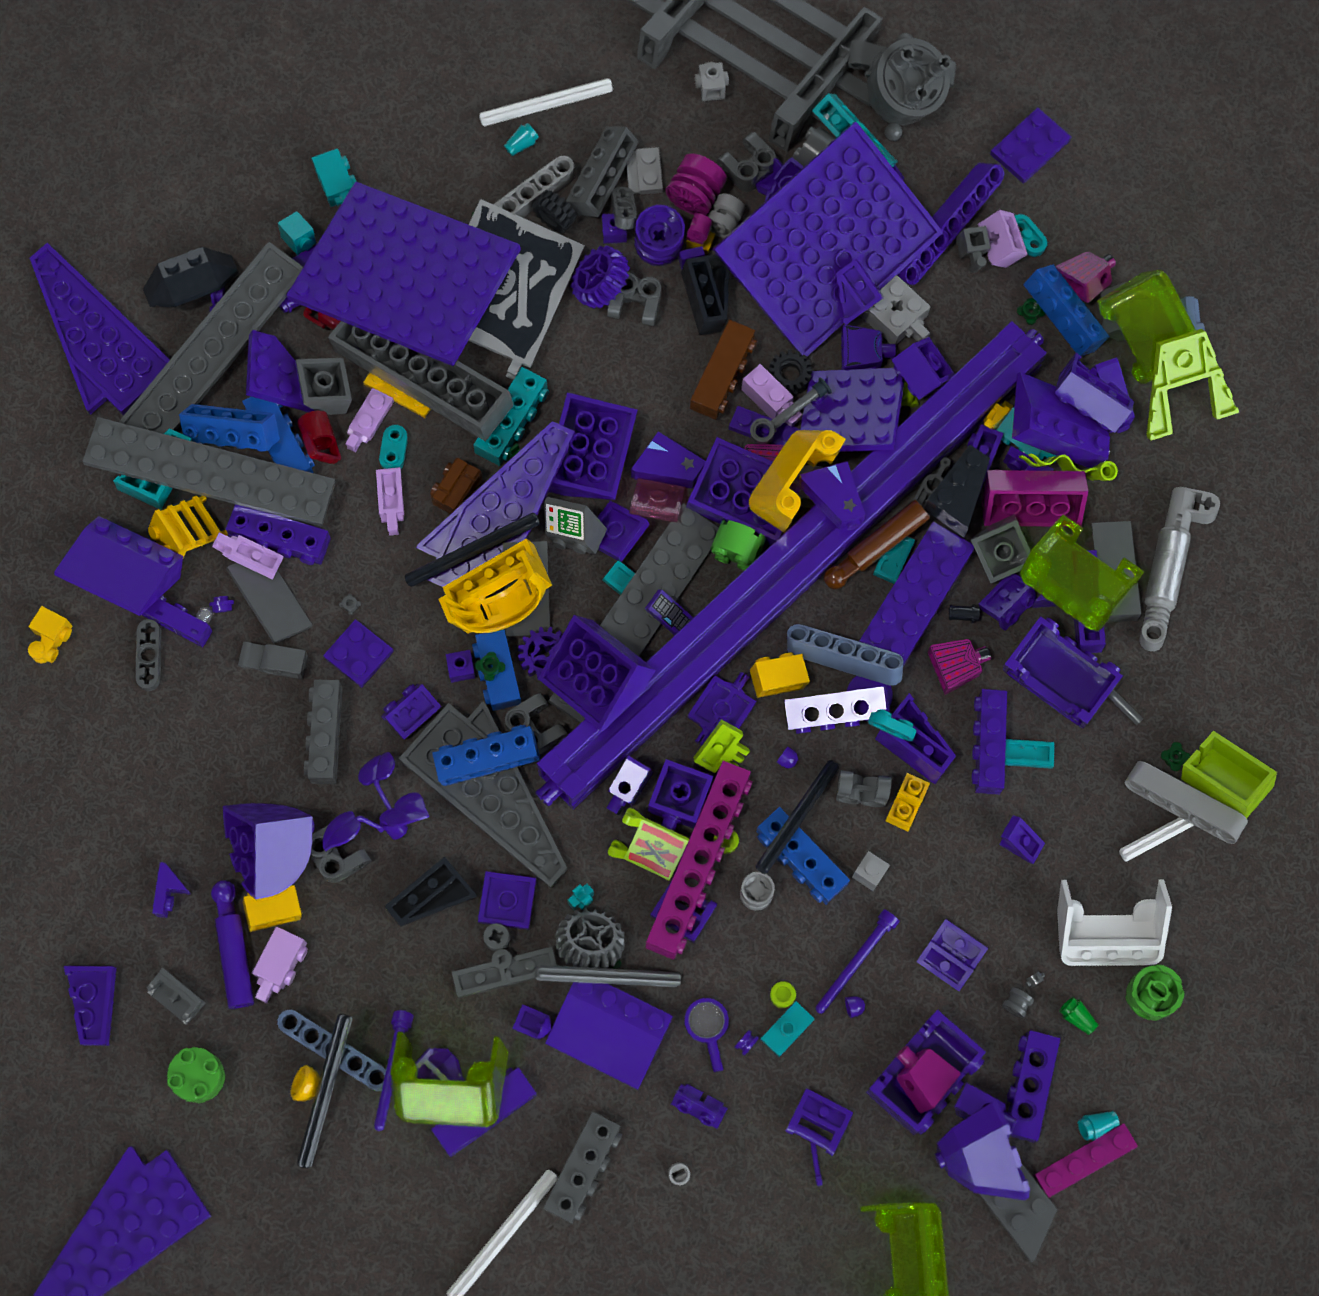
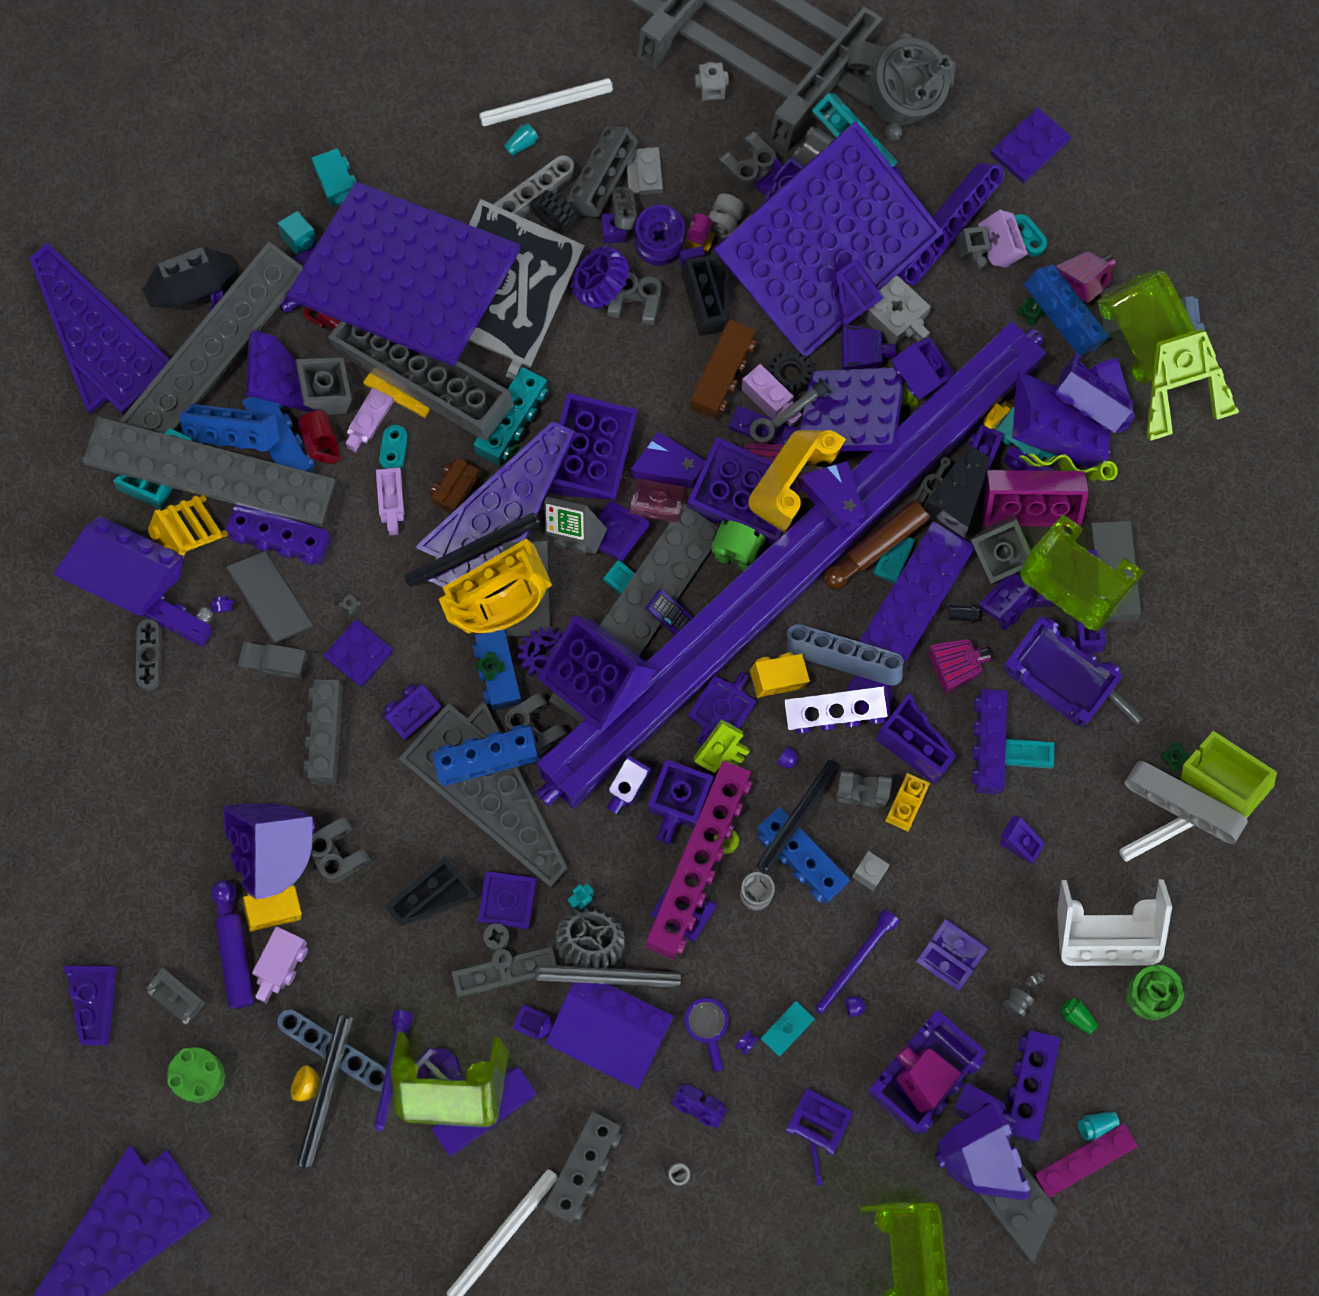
yellow brick [28,606,72,663] -> none
dark purple slope [152,862,191,918] -> none
lavender hinge [213,532,283,580] -> none
dark purple plant [323,752,429,852] -> none
dark purple plate [446,650,475,683] -> none
lime flag [608,808,689,881] -> none
magenta wheel [665,153,727,215] -> none
lime tile [770,982,796,1008] -> none
teal plate [868,709,916,741] -> none
piece [1139,487,1220,651] -> none

